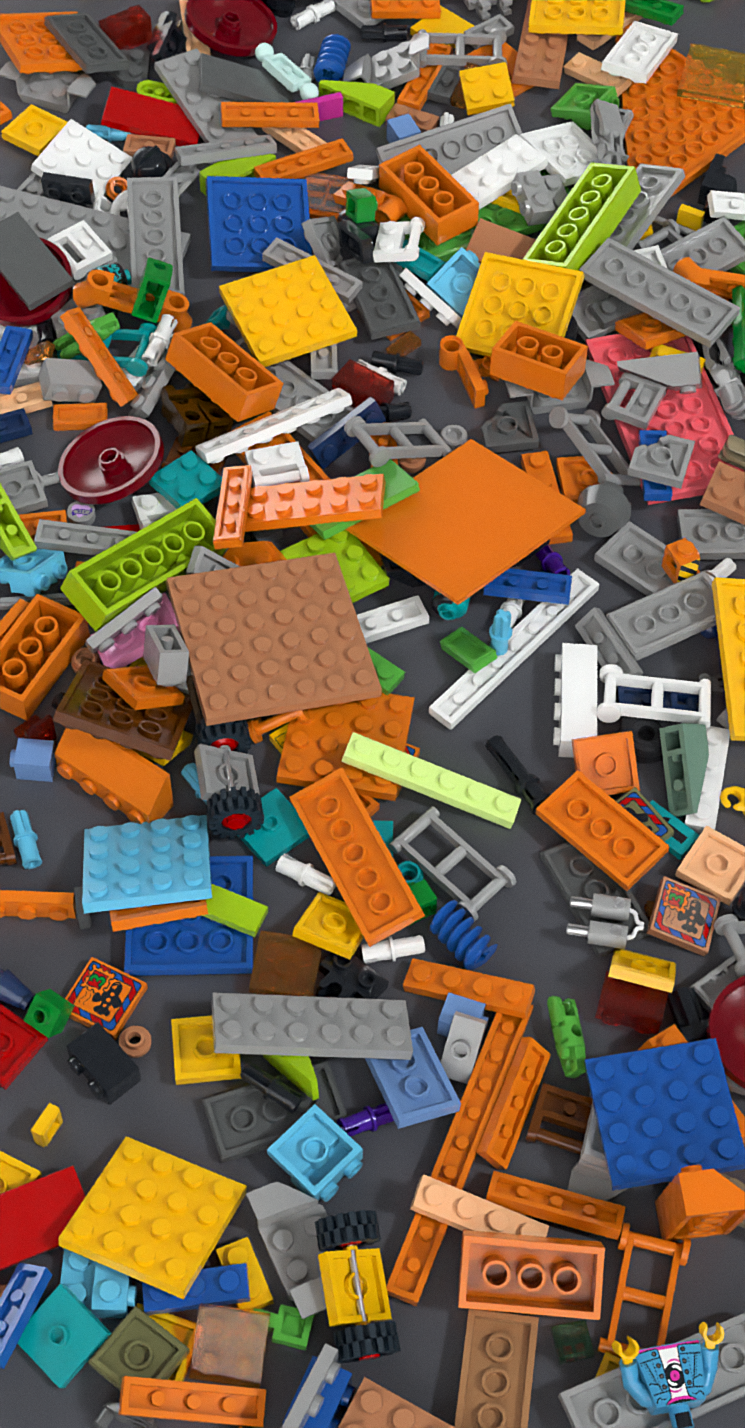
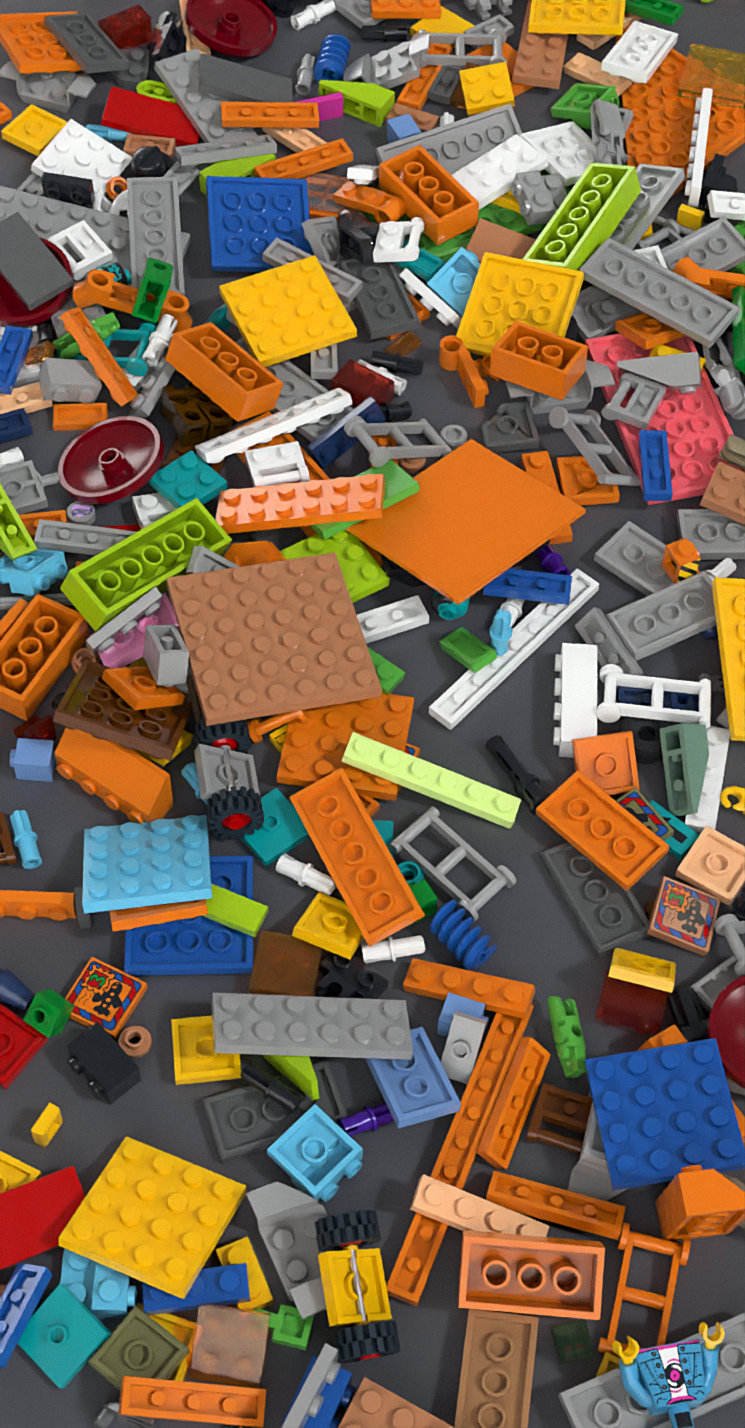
orange tile [213,465,253,549] -> none
light aqua plate [255,43,319,100] -> none
green plate [346,188,378,223] -> none
light grey piece [566,893,644,949] -> none
dark grey cone [577,481,631,537] -> none
light grey plate [627,435,695,489] -> none
none -> white plate [684,88,713,207]

